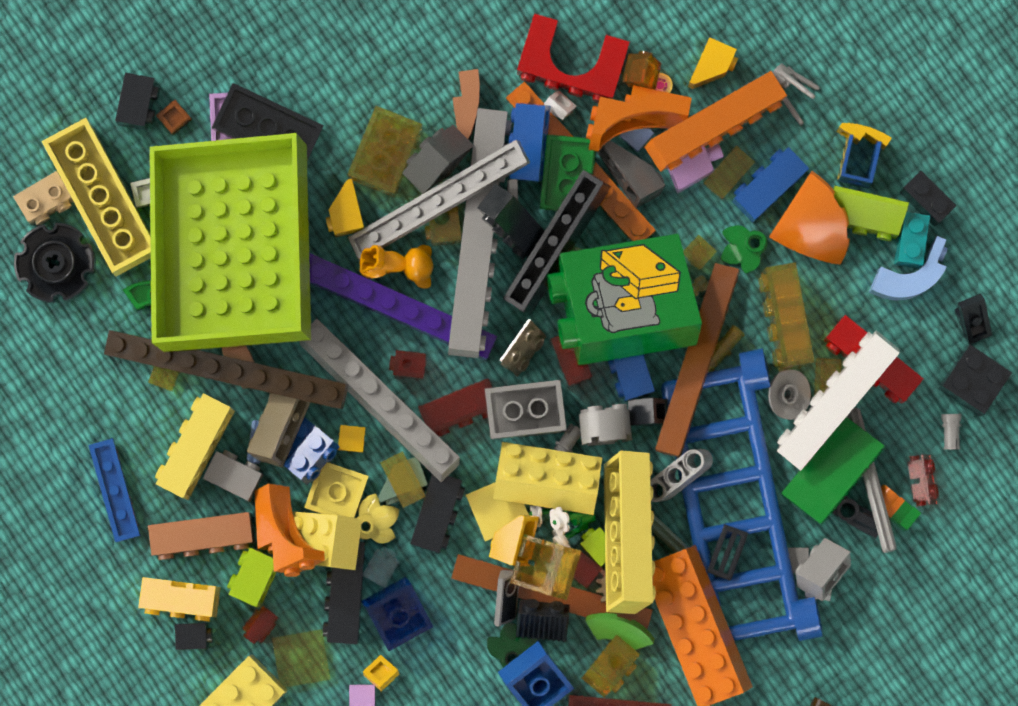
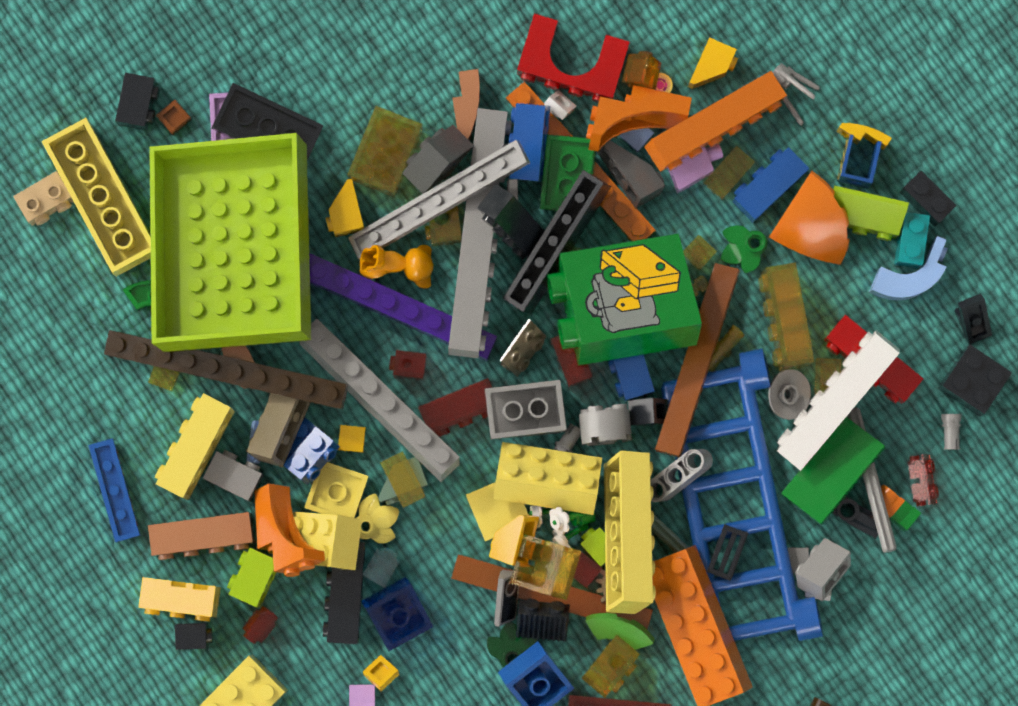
black piece [14,223,96,304] -> none
white plate [130,178,150,208] -> none
clear yellow tile [272,629,331,687] -> none
black brick [410,474,466,554] -> none

